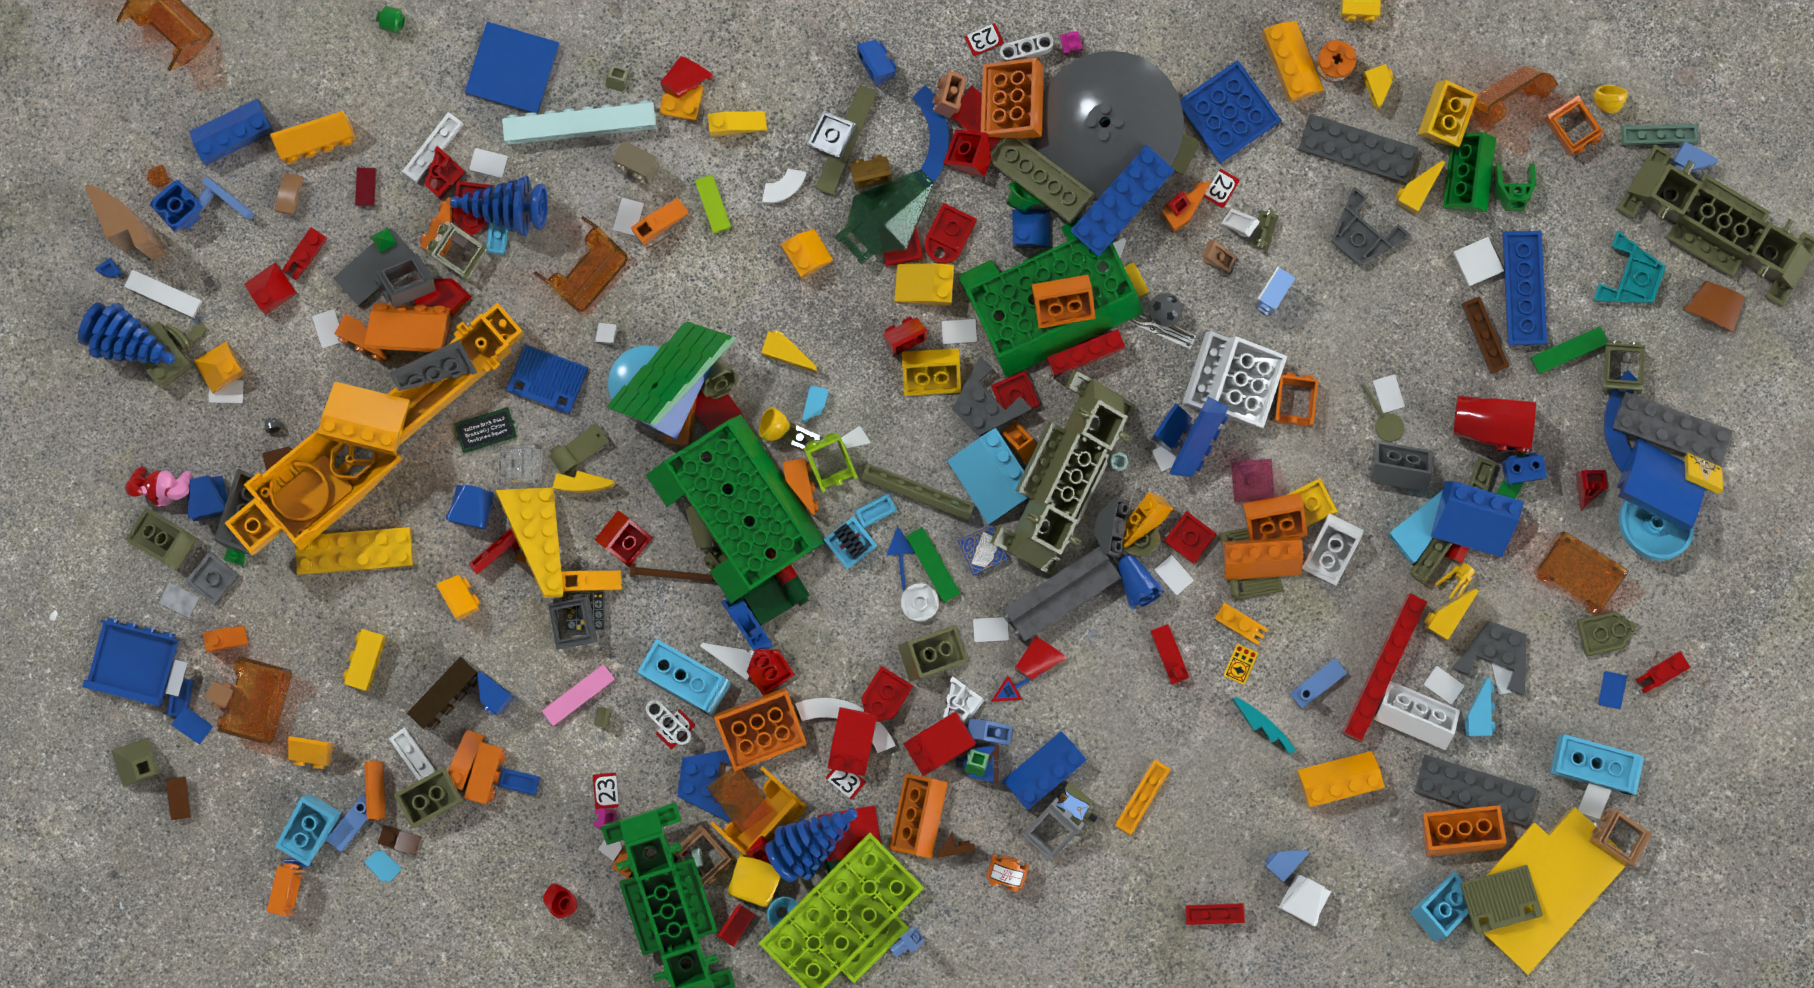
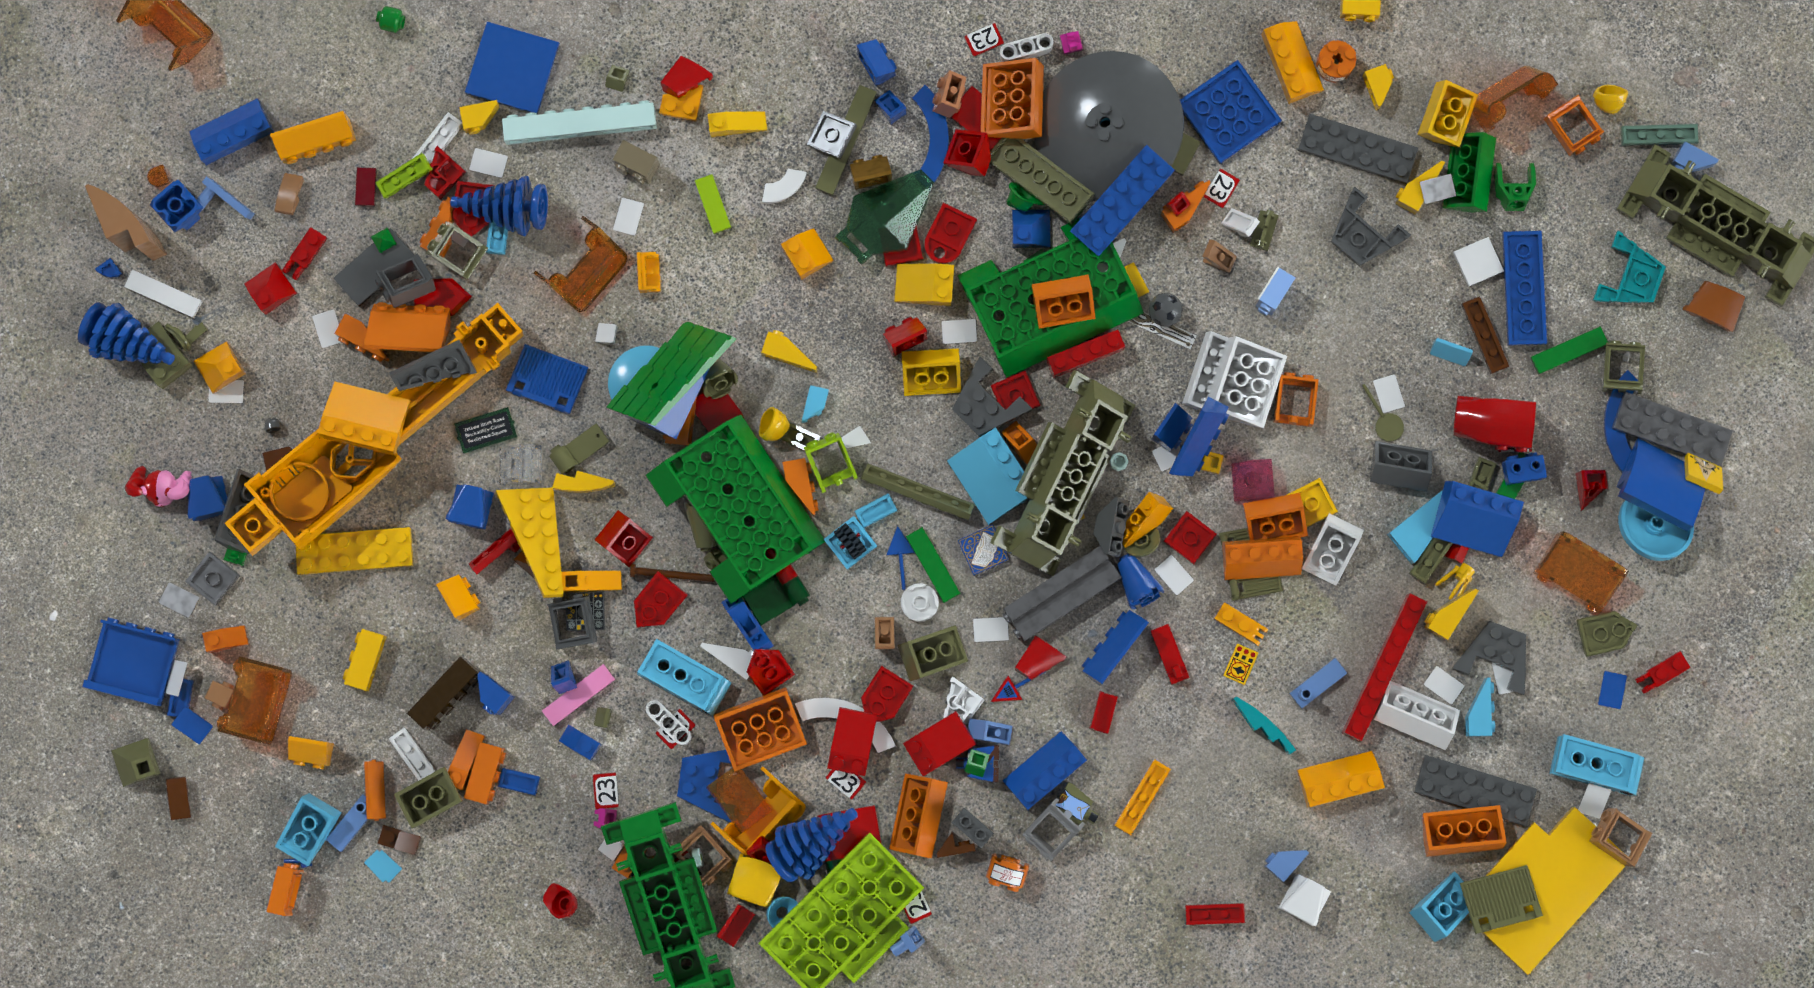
olive slope [125,507,197,570] -> none
orange slope [631,198,689,247] -> none
none -> lime tile [375,153,433,199]
none -> yellow slope [459,100,500,135]
none -> blue slope [551,660,577,694]
none -> blue slope [559,724,602,760]
none -> red tile [634,571,688,628]
none -> light orange hinge [637,252,661,293]
none -> blue slope [874,90,906,124]
none -> medium nougat slope [875,617,895,649]
none -> sticker [904,891,932,924]
none -> dark grey window [951,808,994,848]
none -> blue slope [1082,610,1149,686]
none -> red panel [1089,691,1118,734]
none -> yellow tile [1201,452,1224,474]
none -> flat silver sticker [1420,174,1456,204]
none -> medium azure slope [1430,338,1473,366]

